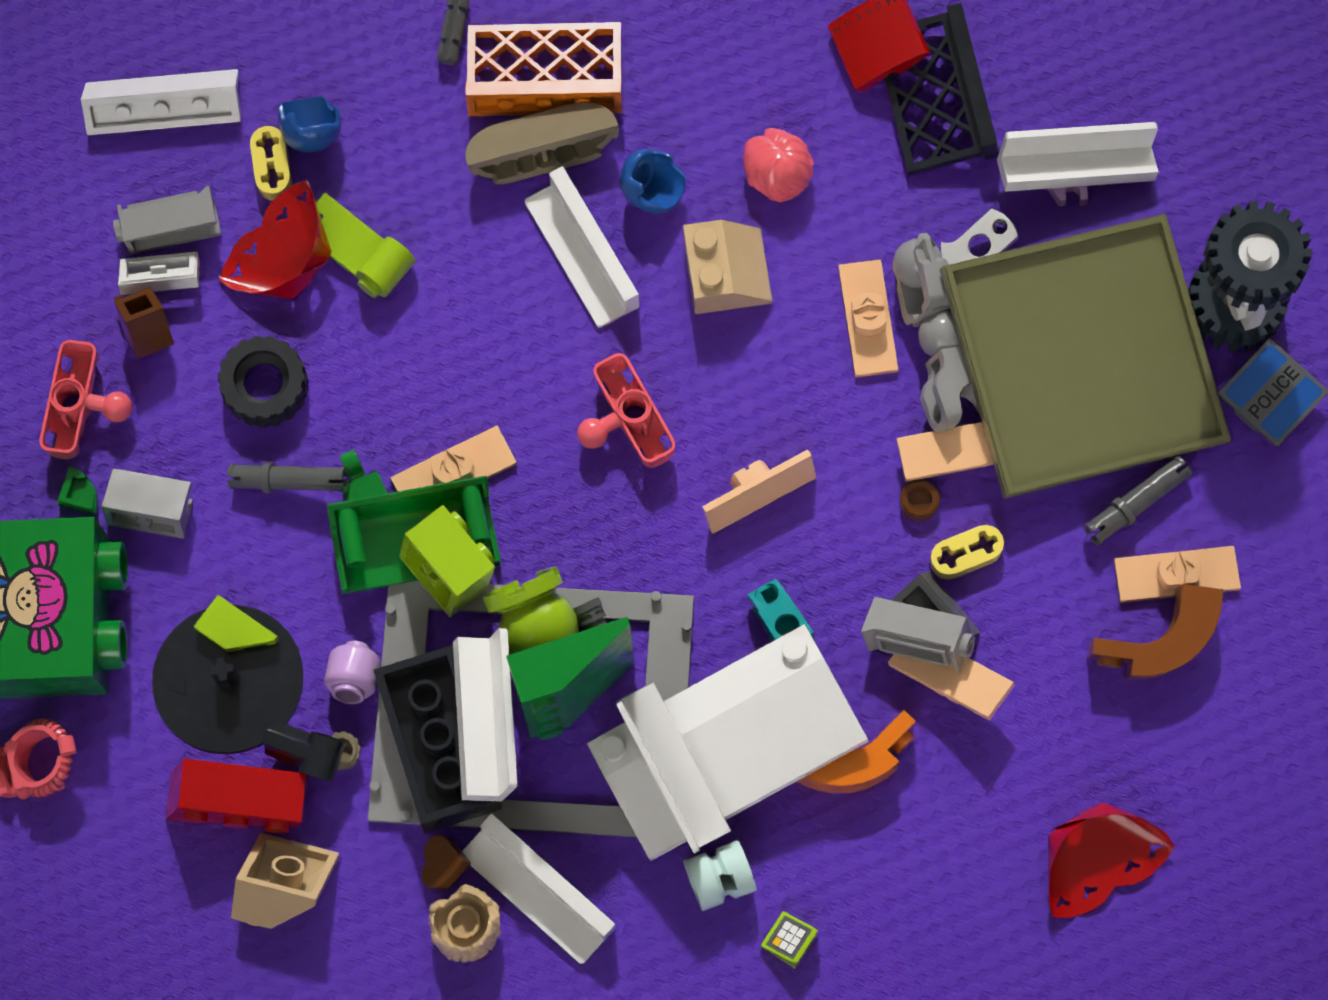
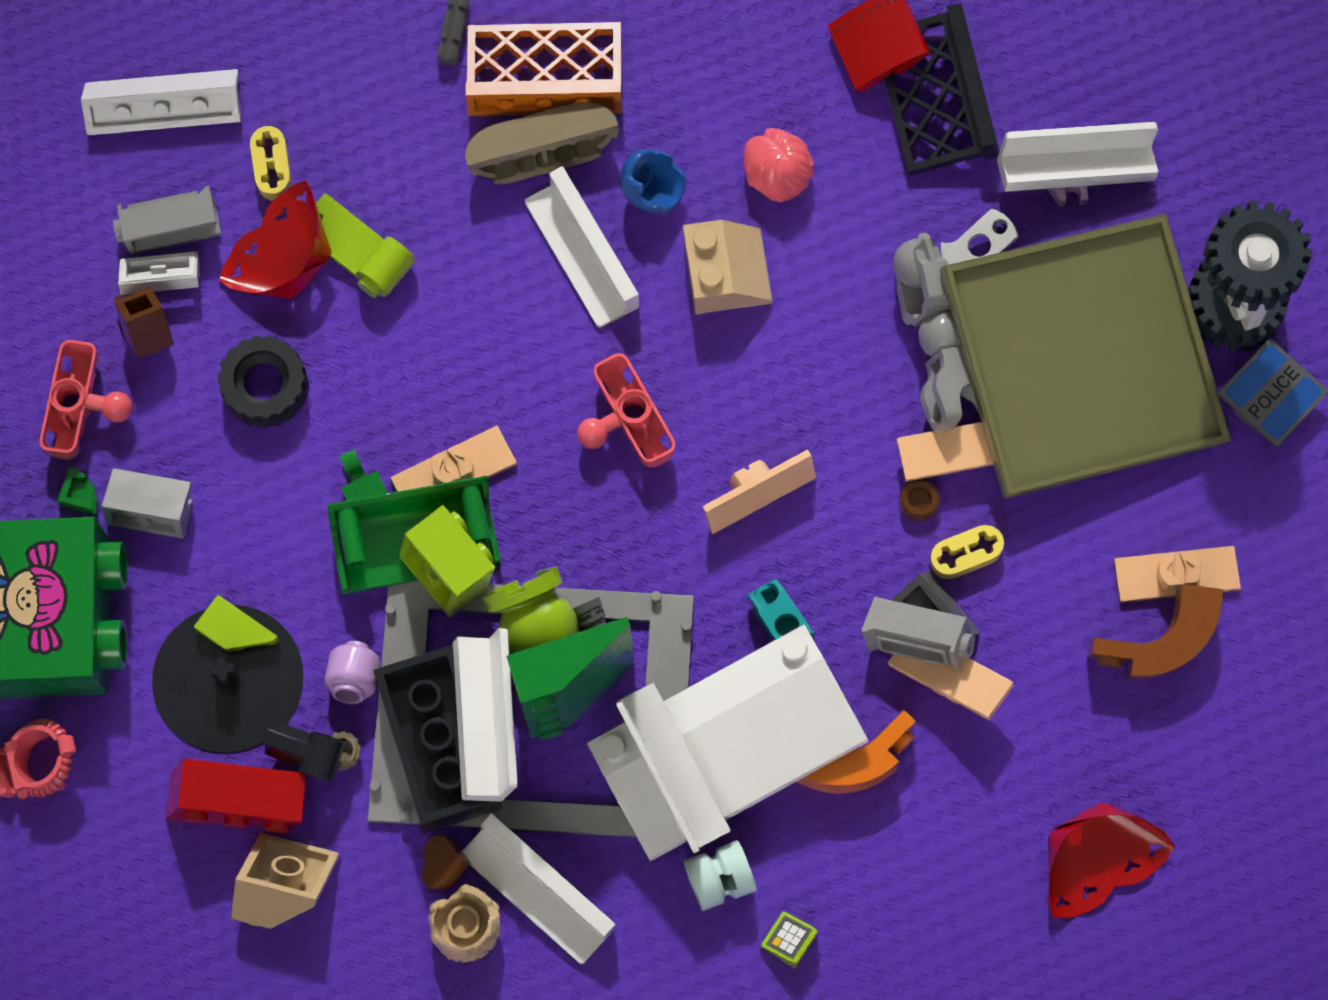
dark grey pin [227,462,349,493] -> none
blue hair [278,96,341,153] -> none
light nougat piece [838,259,898,378] -> none
dark grey pin [1083,456,1192,546] -> none

